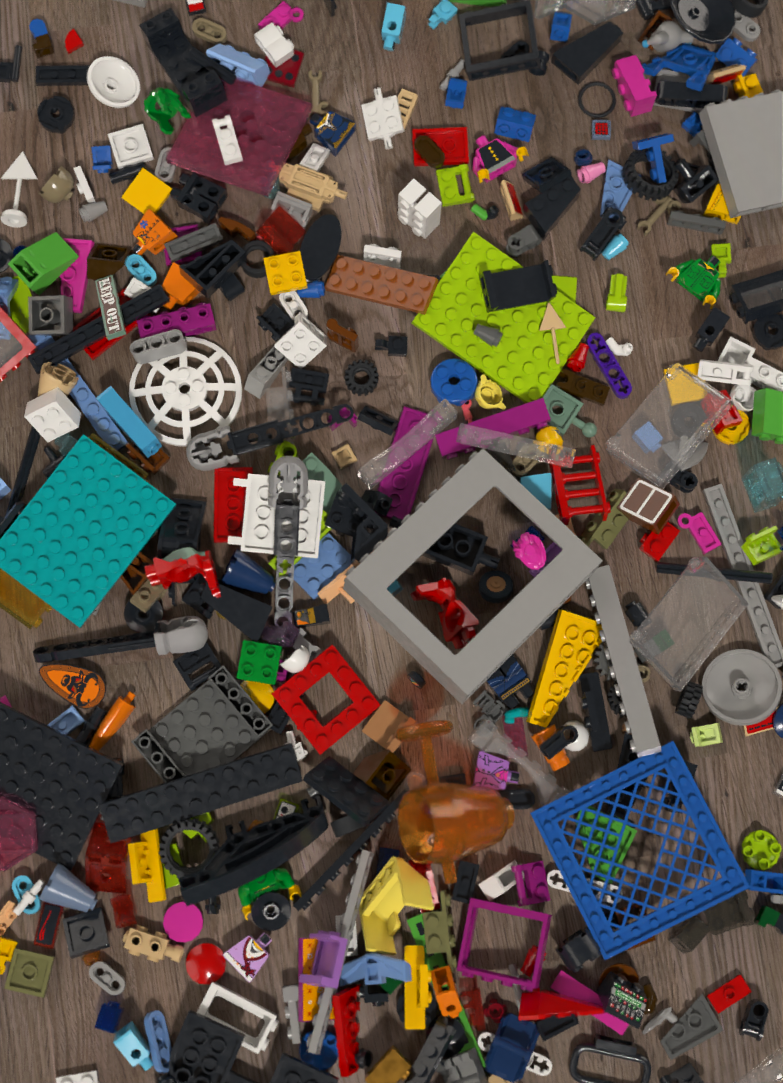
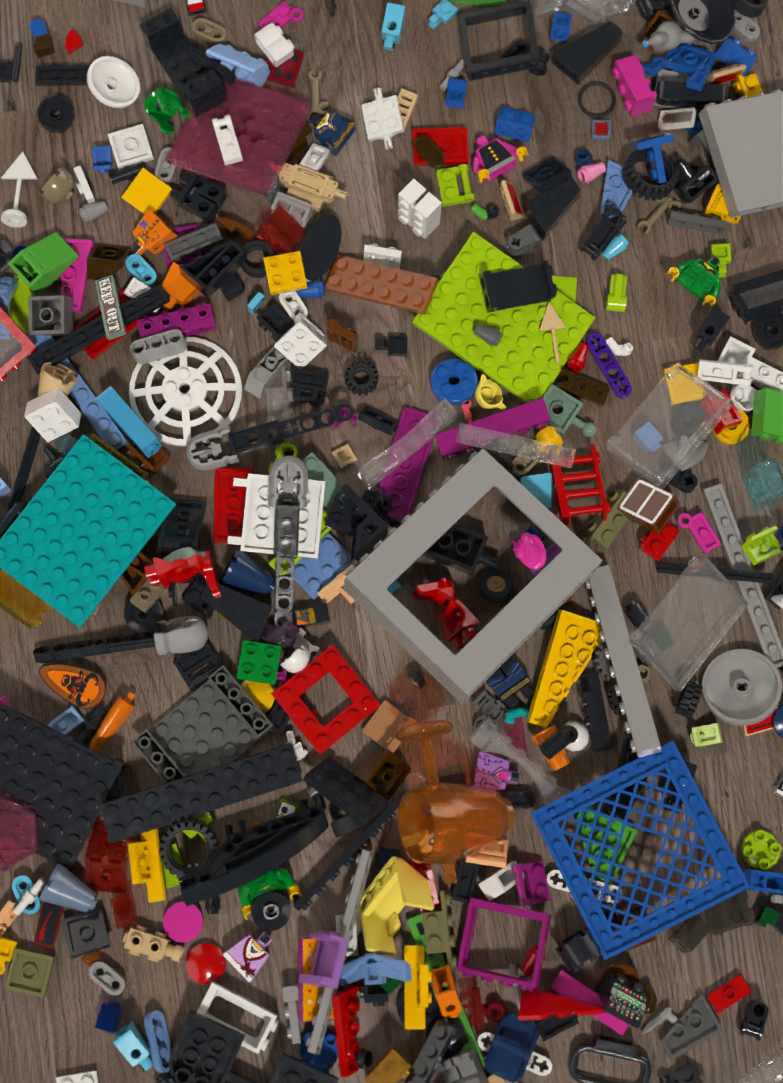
none -> medium azure tile [247,292,265,316]
none -> light nougat plate [466,834,508,868]
none -> tile [658,108,696,130]

